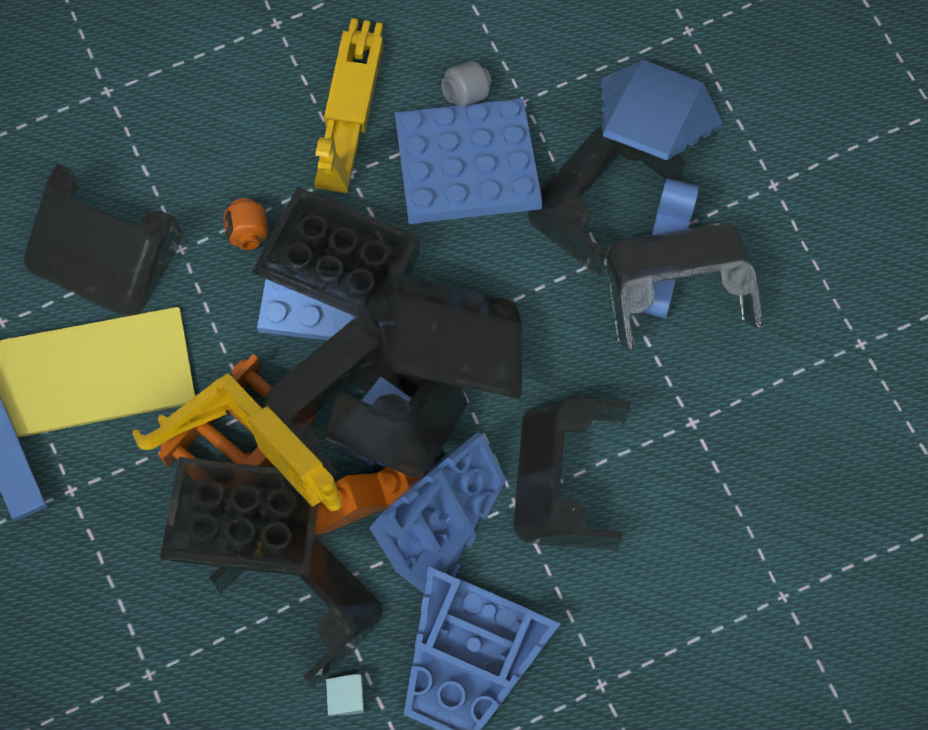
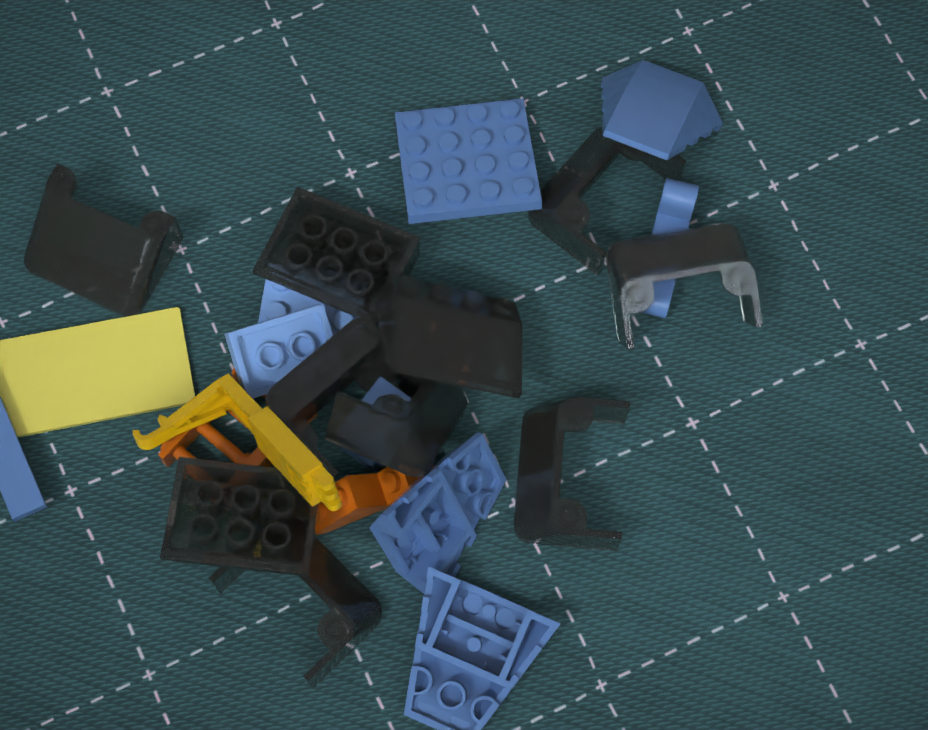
orange head [223,198,269,250] -> none
yellow hinge [314,18,383,194] -> none
light aqua slope [326,674,364,716] -> none
light grey head [441,61,492,107] -> none
none -> light blue plate [224,304,343,399]

